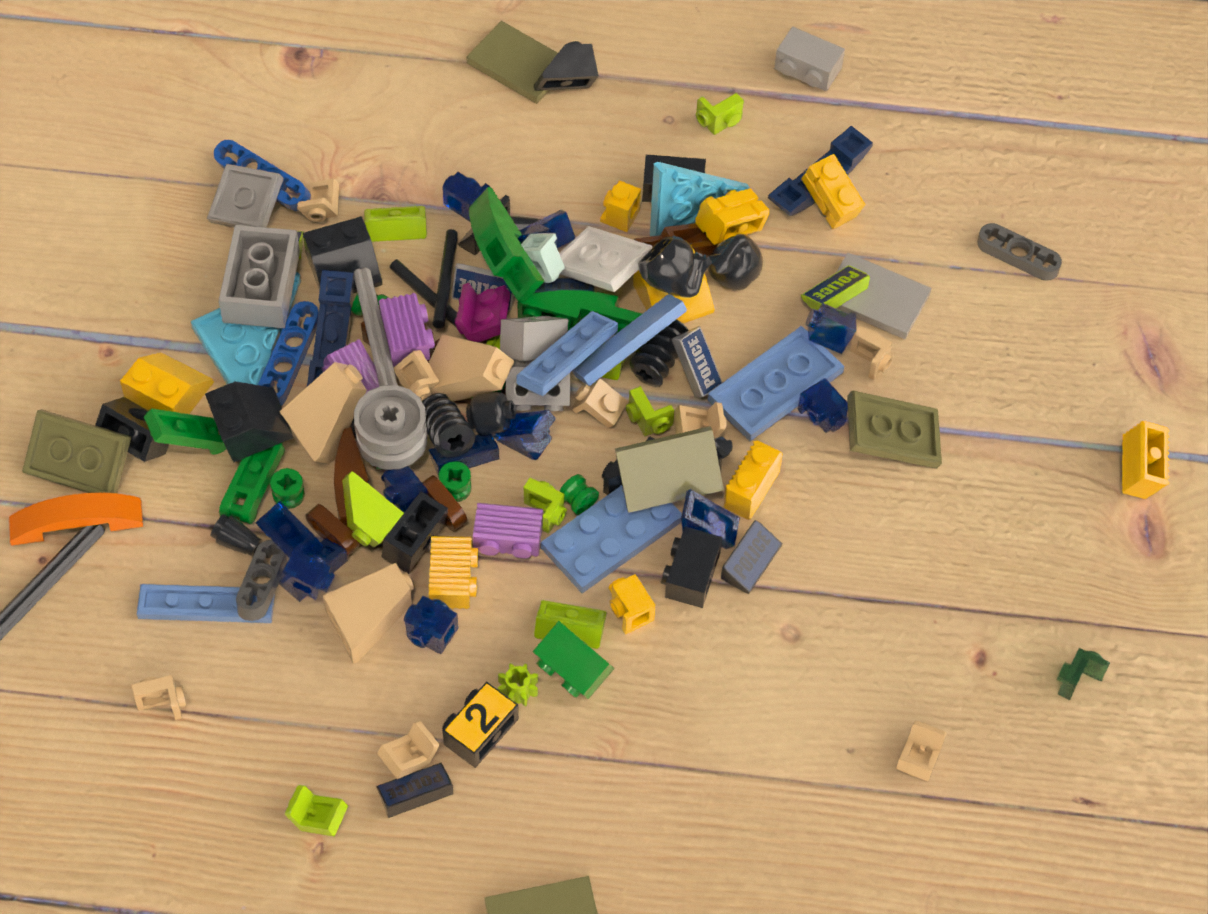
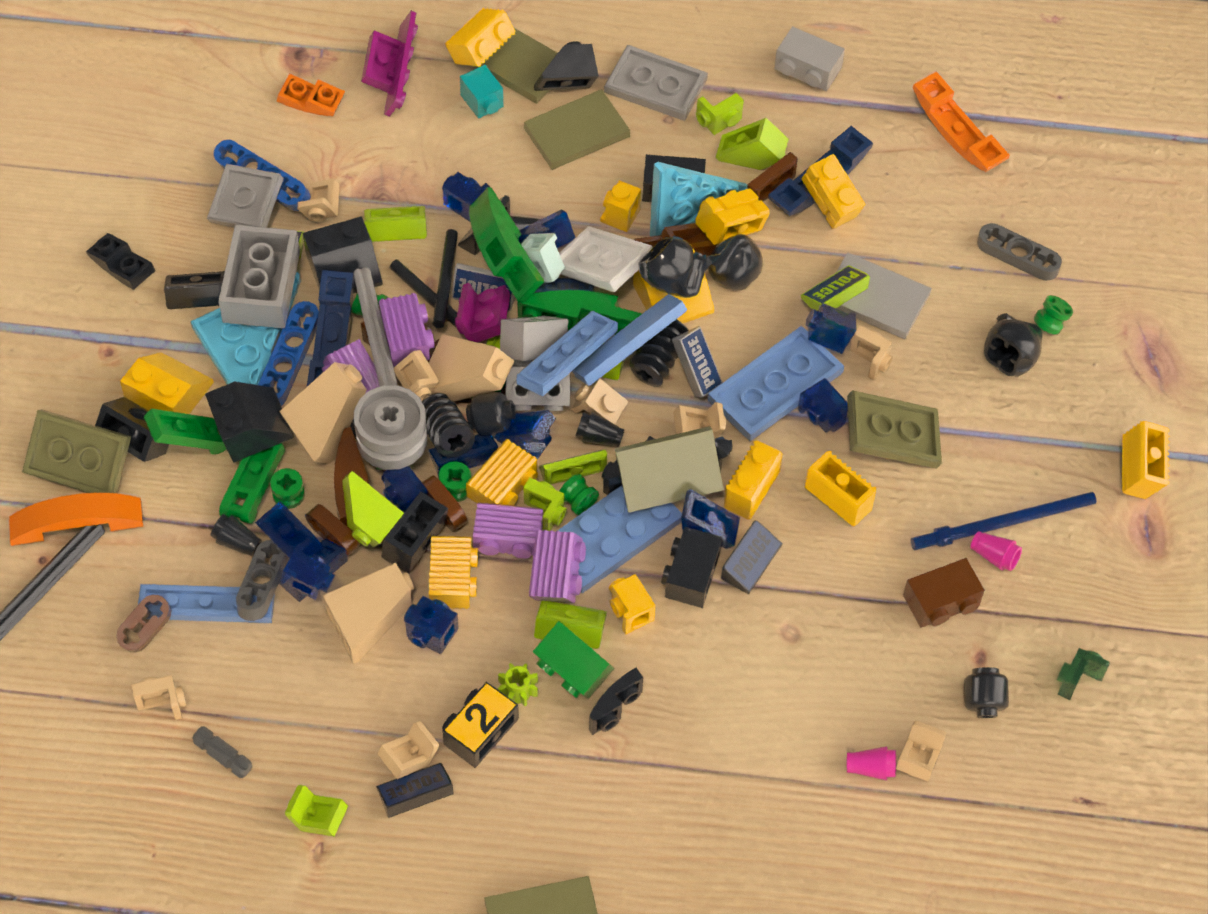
lime bracket [626,386,674,437] -> none
none -> black slope [86,233,155,290]
none -> reddish brown beam [116,594,172,652]
none -> black slope [164,271,225,309]
none -> dark grey axle [192,726,253,778]
none -> orange slope [277,73,345,116]
none -> magenta bracket [361,10,418,117]
none -> yellow brick [445,8,515,67]
none -> teal brick [460,65,504,119]
none -> yellow brick [466,439,538,506]
none -> olive tile [524,89,630,170]
none -> medium lavender brick [529,530,586,603]
none -> lime slope [539,450,607,484]
none -> black cone [575,412,625,447]
none -> black slope [589,667,644,735]
none -> light grey tile [604,45,708,121]
none -> lime slope [715,118,789,170]
none -> reddish brown tile [747,152,798,202]
none -> yellow brick [805,451,876,527]
none -> dark pink cone [847,746,897,781]
none -> reddish brown brick [903,558,985,628]
none -> clear blue bar [910,492,1097,551]
none -> orange slope [913,71,1010,172]
none -> black head [964,667,1009,718]
none -> dark pink cone [970,531,1022,571]
none -> black piece [984,313,1042,377]
none -> green wheel [1034,295,1073,334]

